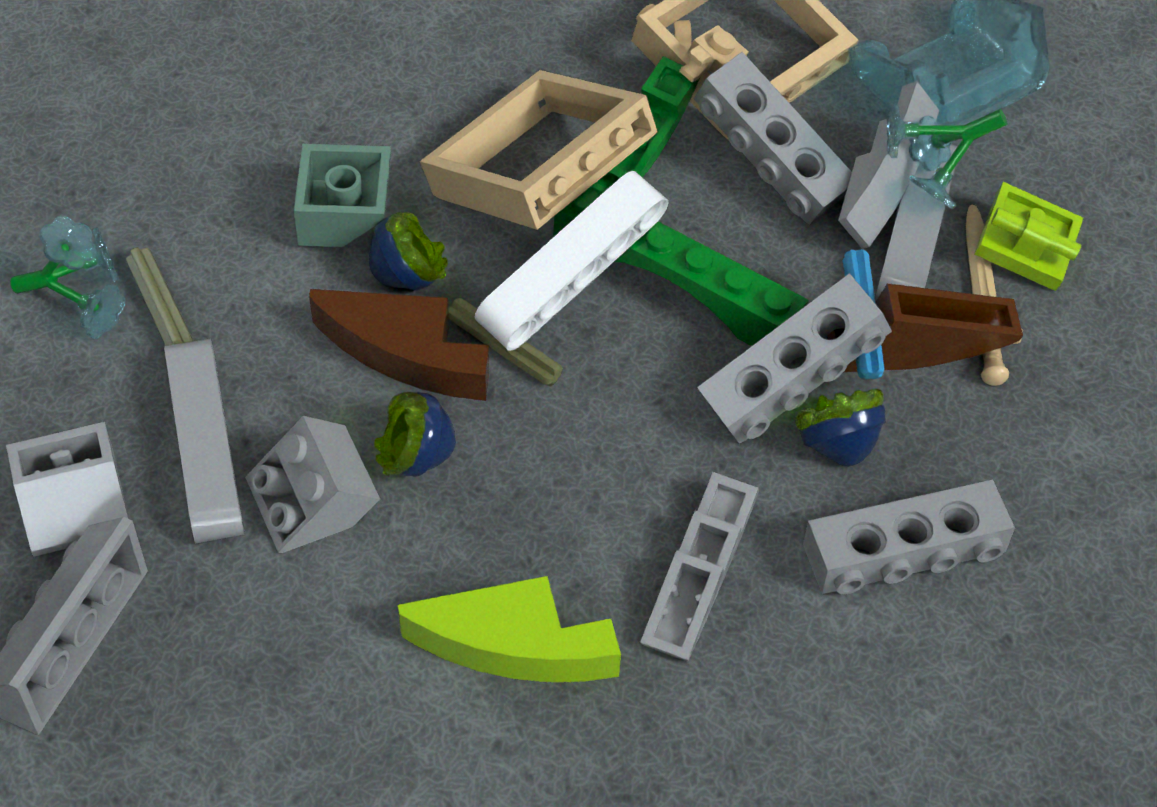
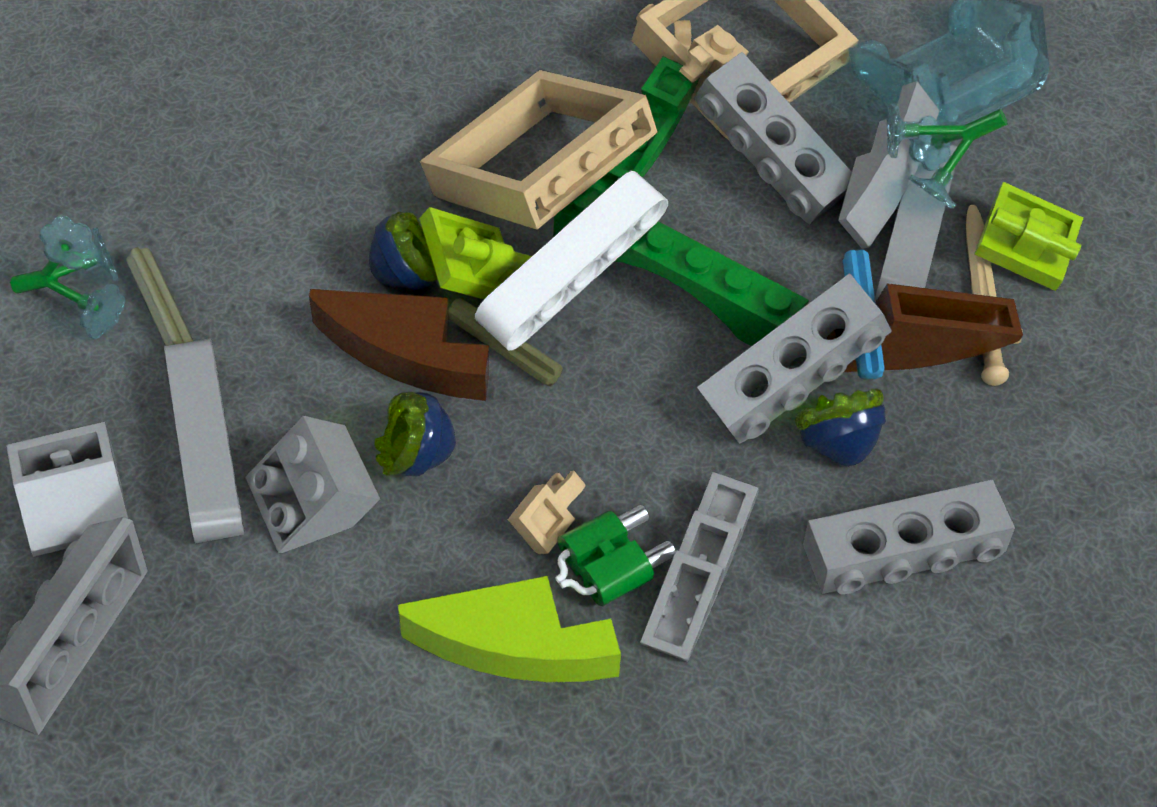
sand green slope [294,144,391,247] -> none
none -> lime plate [419,207,532,299]
none -> tan plate [507,471,585,554]
none -> green piece [555,505,676,606]

